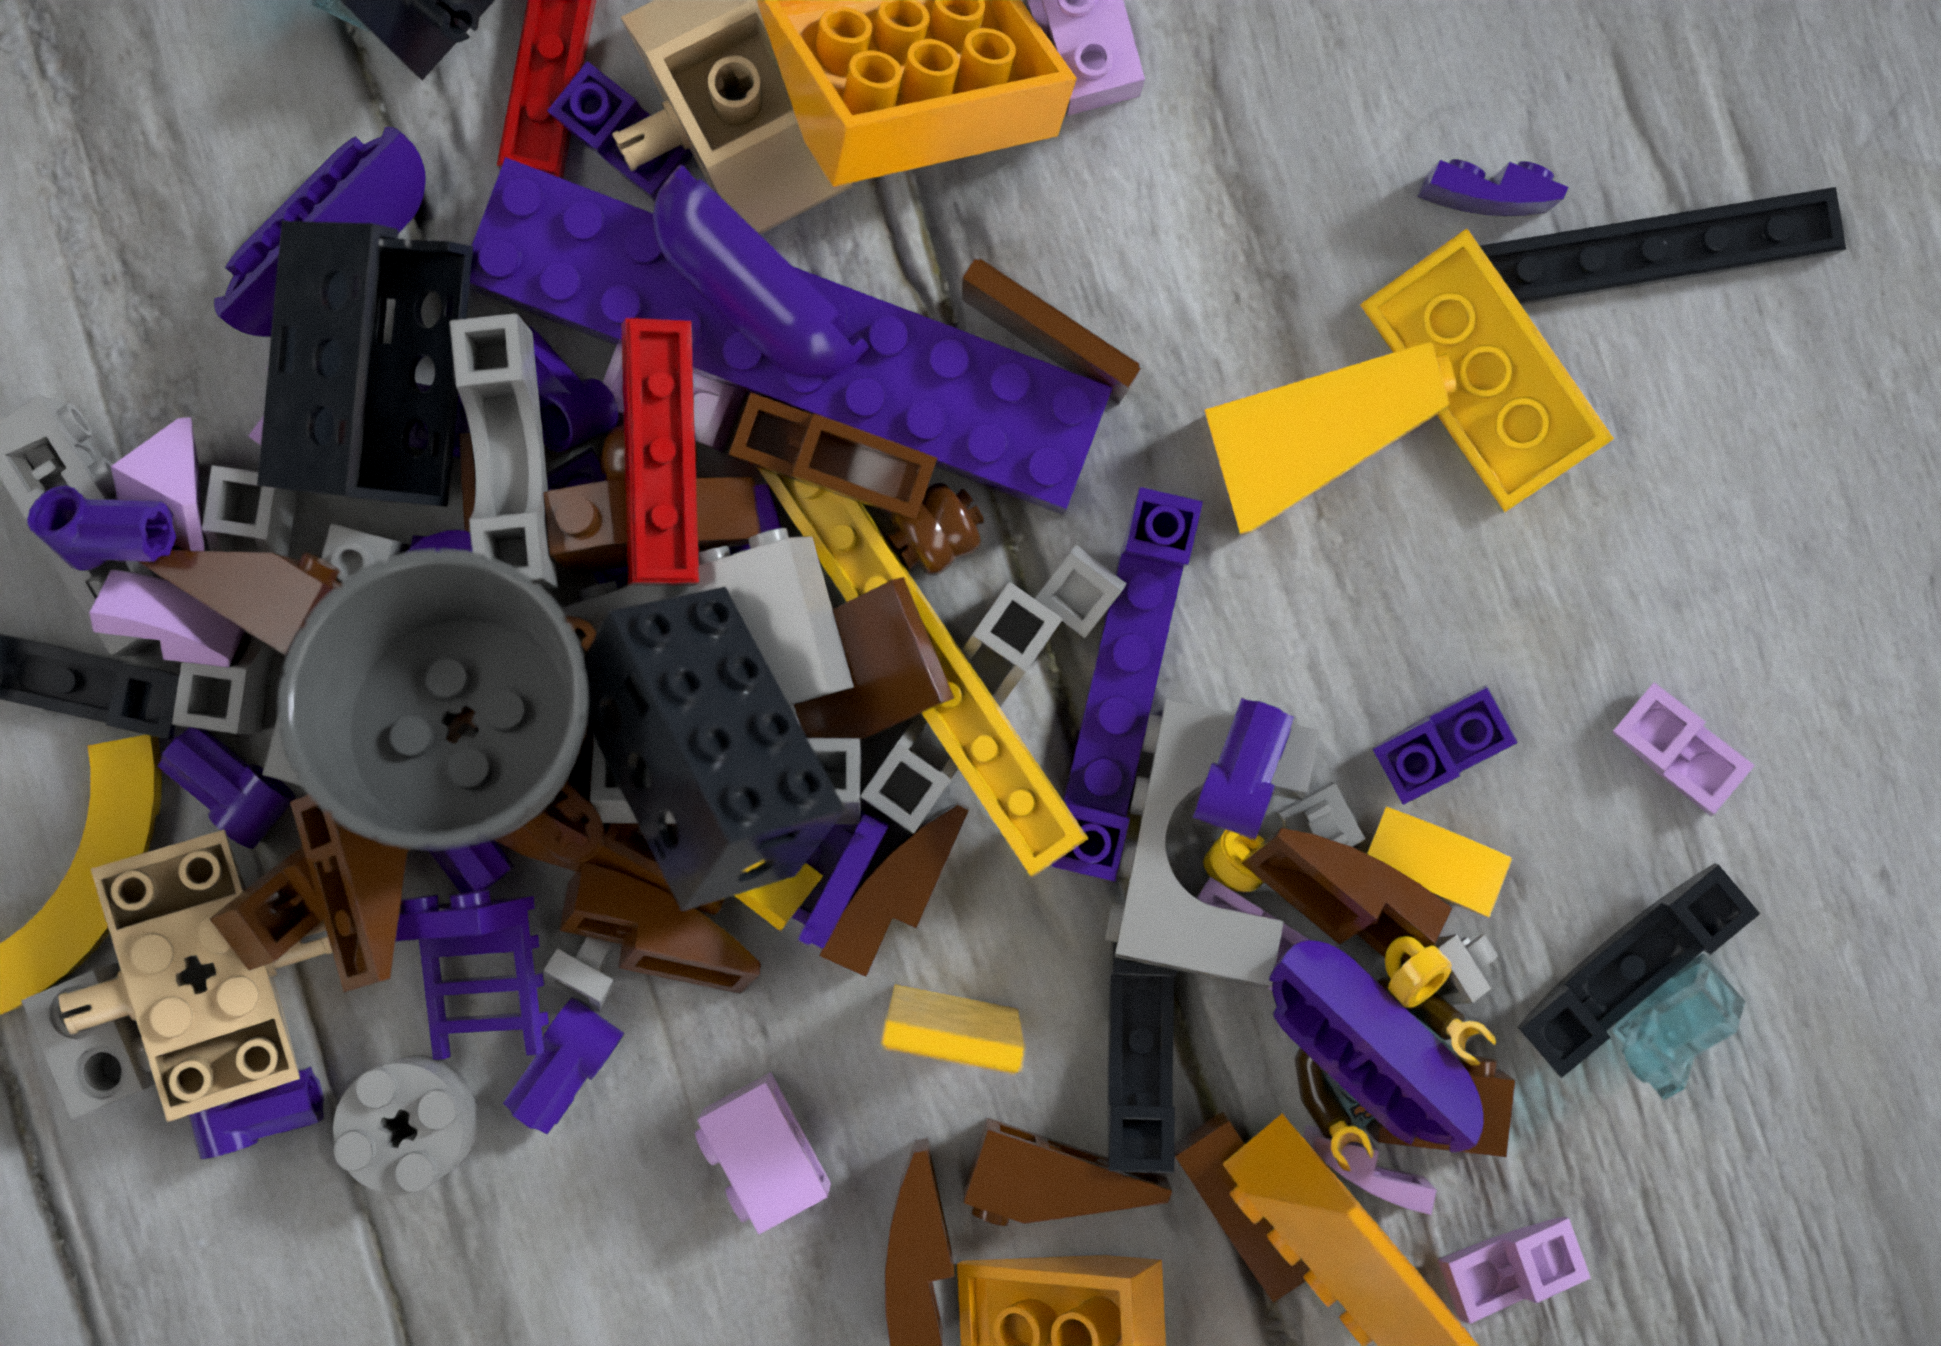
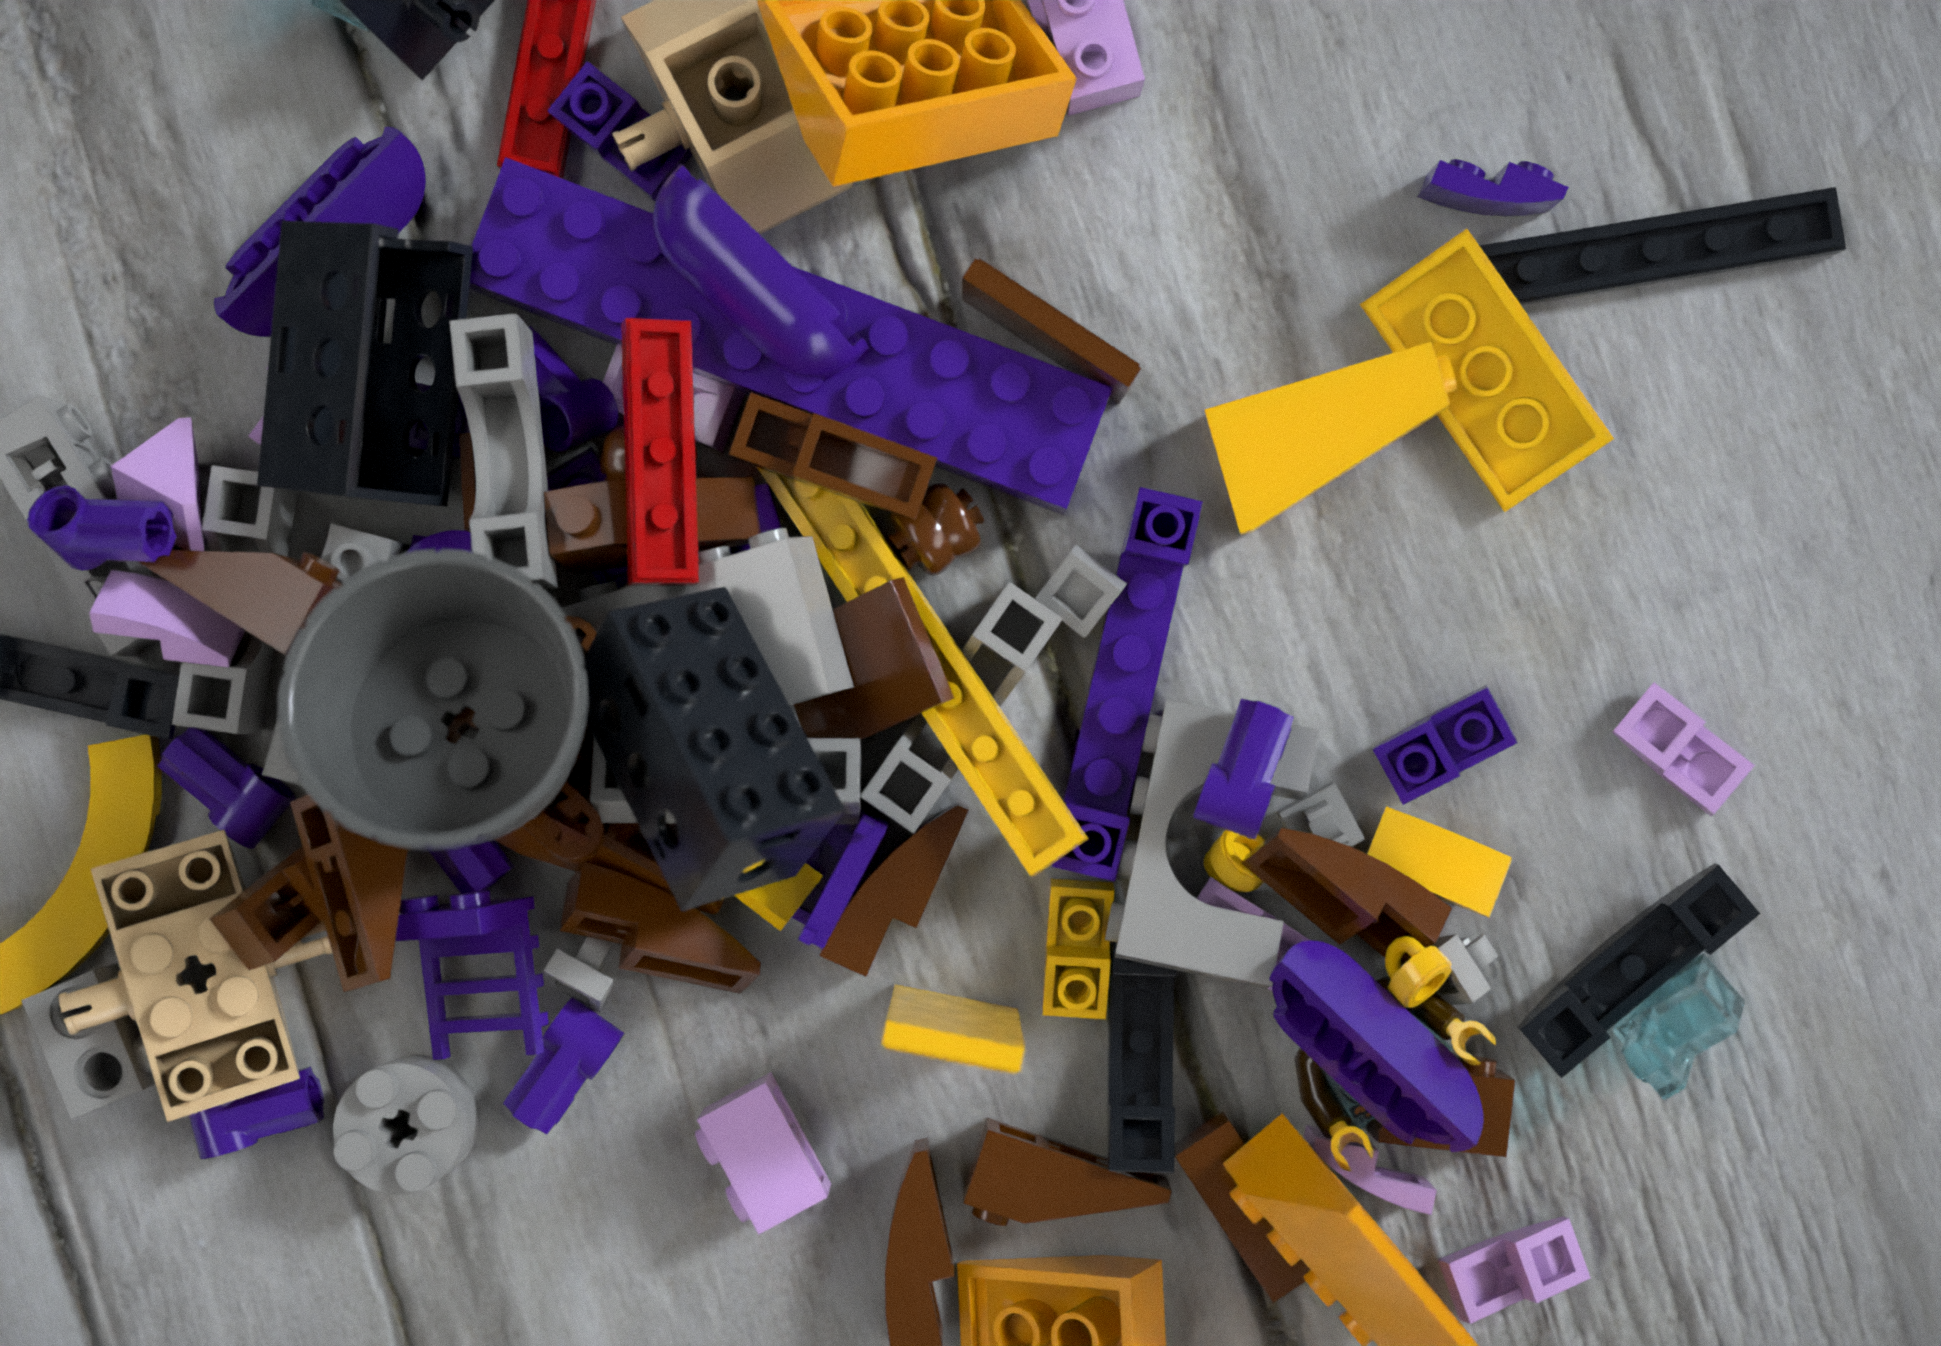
none -> yellow slope [1042,878,1115,1020]

